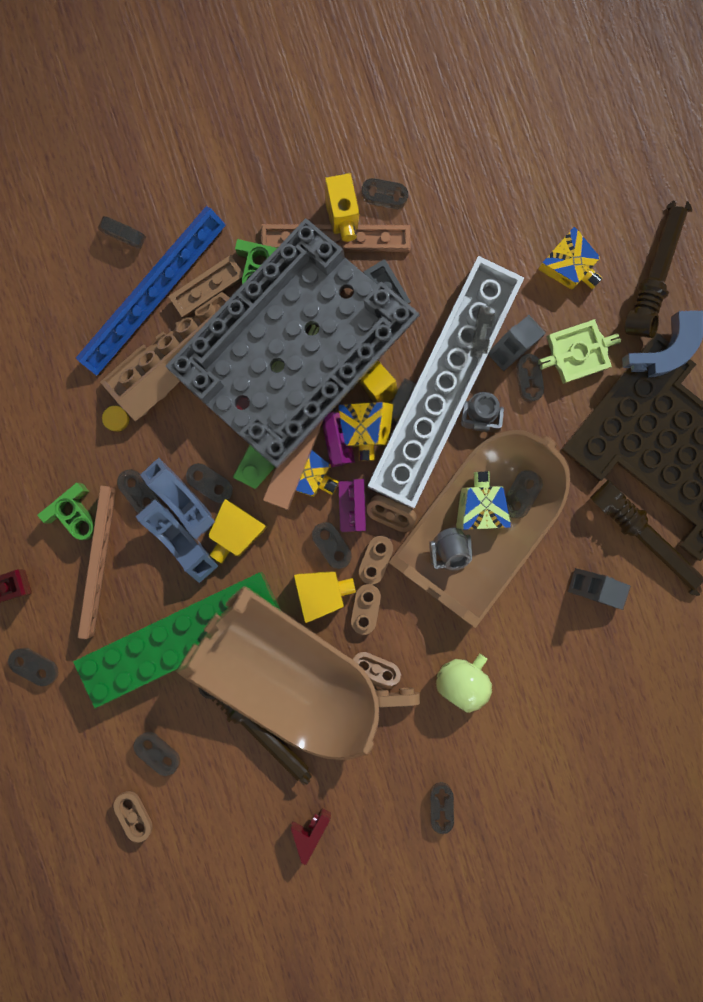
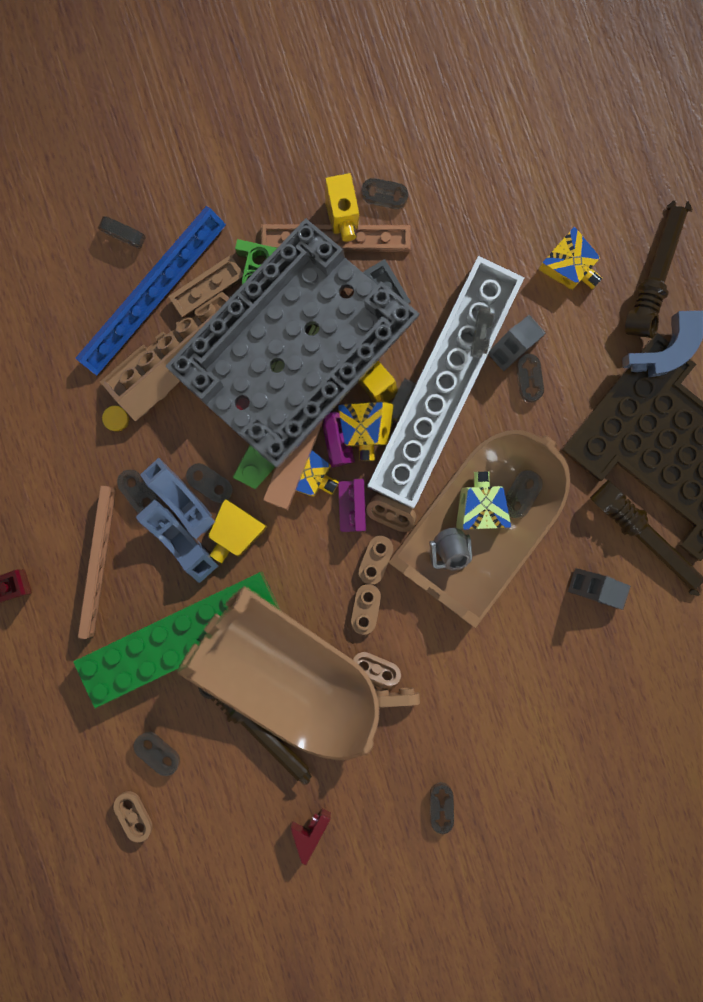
clear smoke plate [8,648,58,686] -> none
bright green tile [37,483,95,540] -> none
yellow torso [294,571,356,623] -> none
clear smoke plate [312,522,352,569] -> none
yellowish green piece [436,653,492,712] -> none
flat silver piece [461,392,504,433] -> none
yellowish green plate [538,319,621,384] -> none

